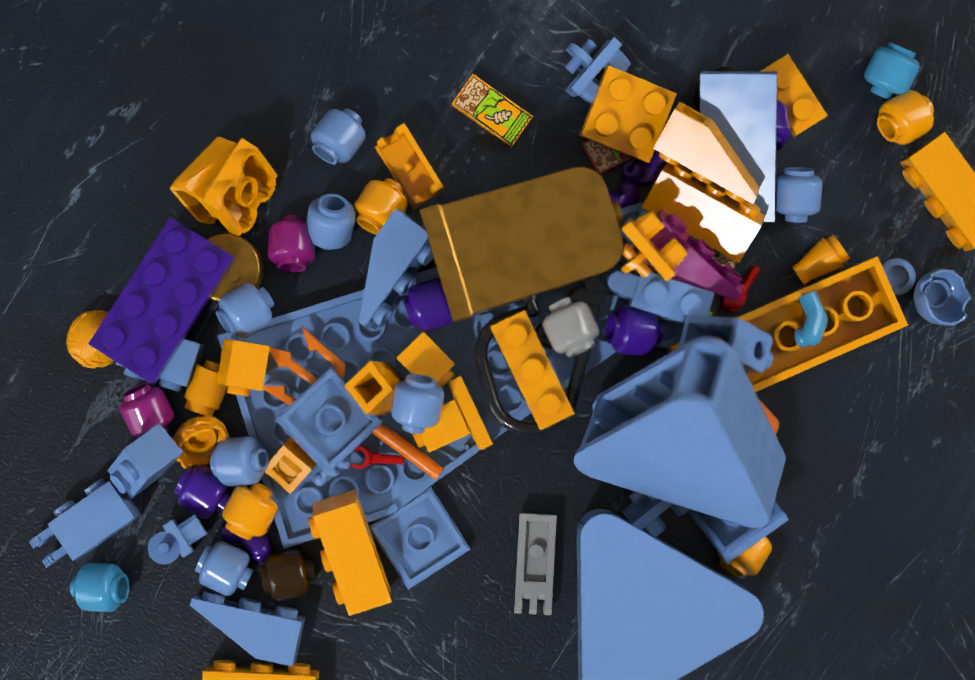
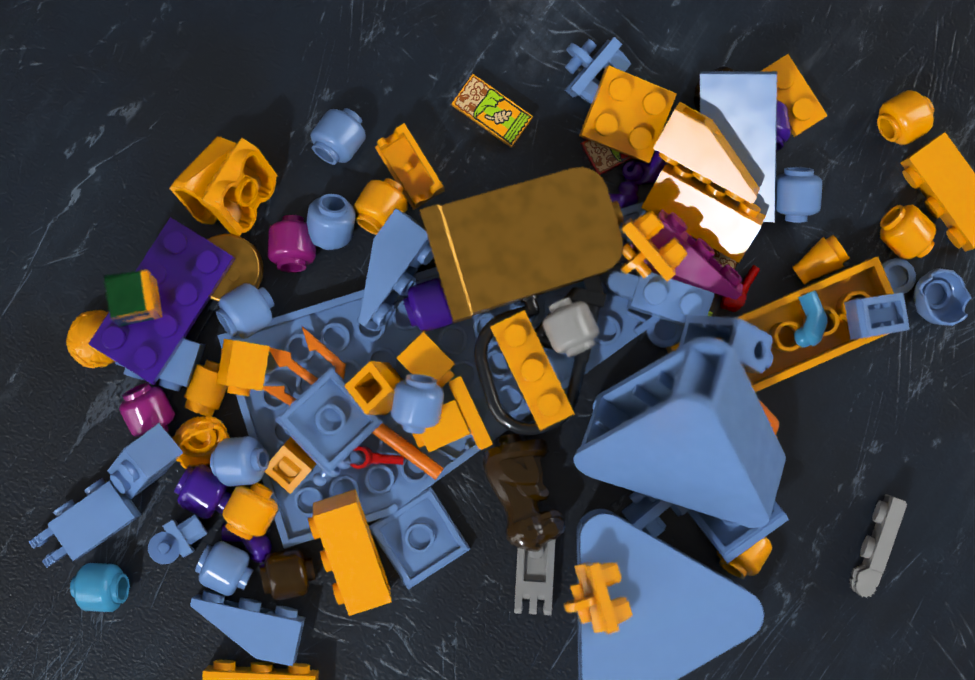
dark purple head [605,306,664,356] -> none
dark azure head [864,42,920,99] -> none
none -> dark green piece [104,270,162,327]
none -> dark brown animal [483,433,566,552]
none -> light orange hips [564,562,633,634]
none -> medium blue slope [844,292,910,339]
none -> light grey hinge [849,494,907,598]
none -> light orange head [880,205,936,259]

